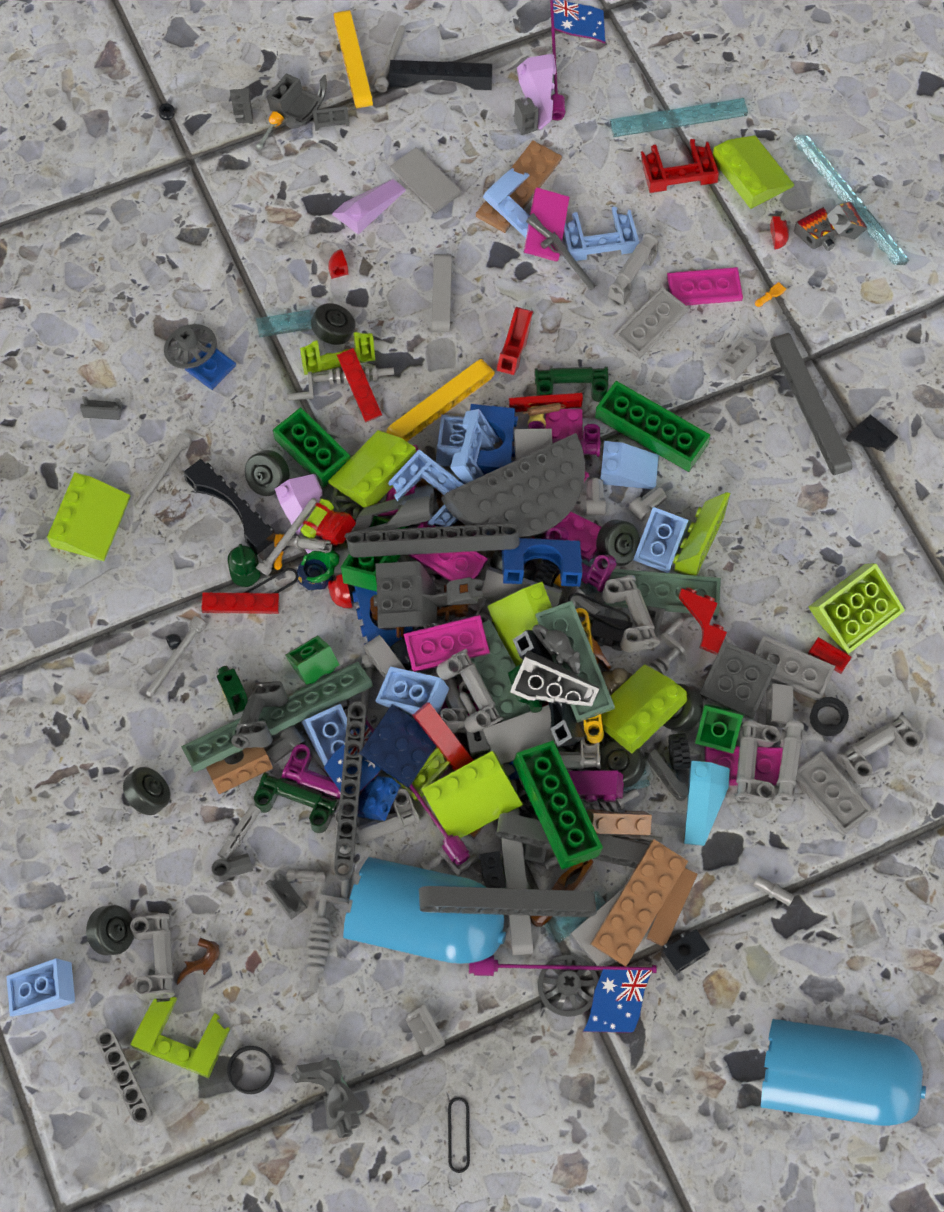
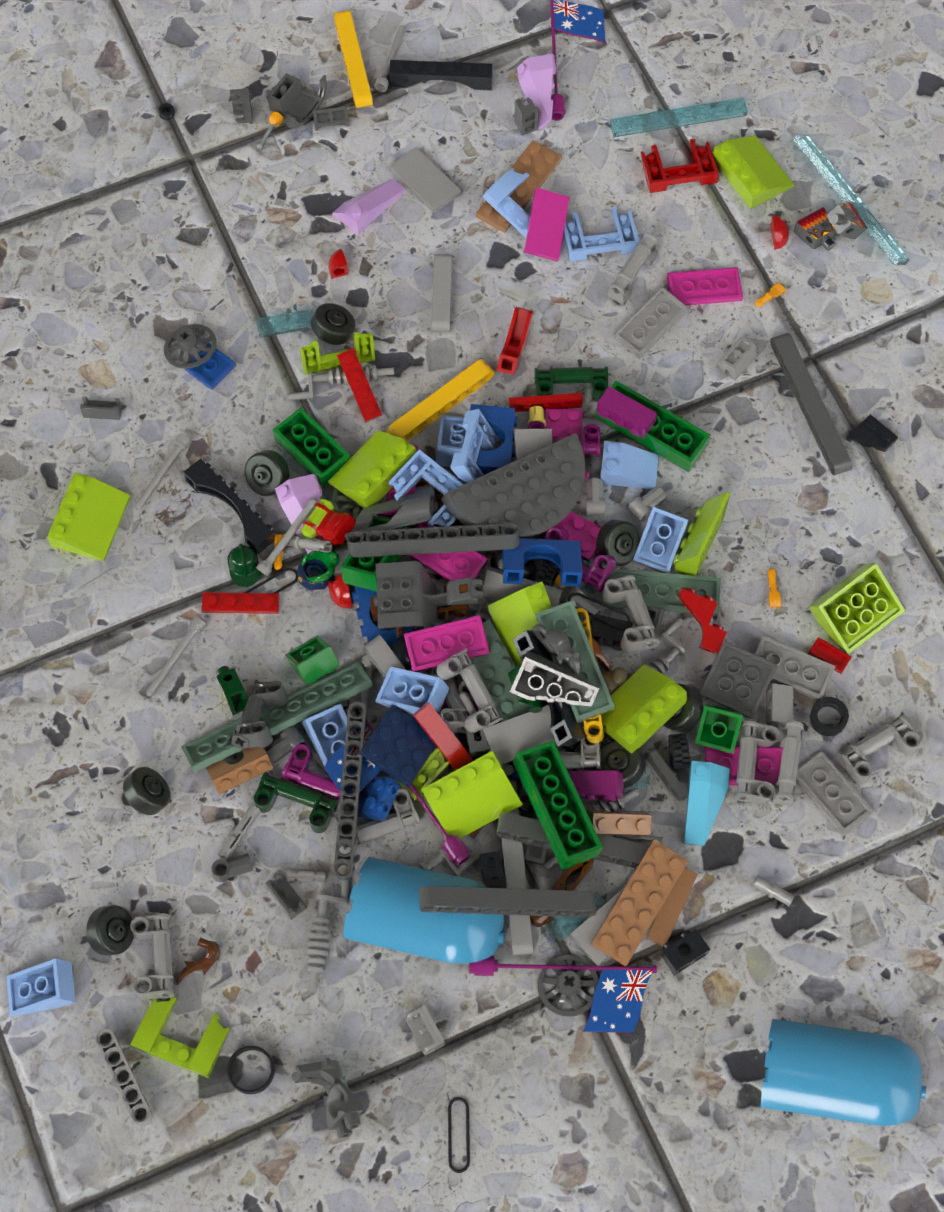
black hinge [165,634,181,650] -> none
medium nougat piece [523,403,566,416] -> none
dark grey piece [526,213,597,290] -> none
none -> magenta brick [596,387,657,438]
none -> light orange piece [767,568,781,607]

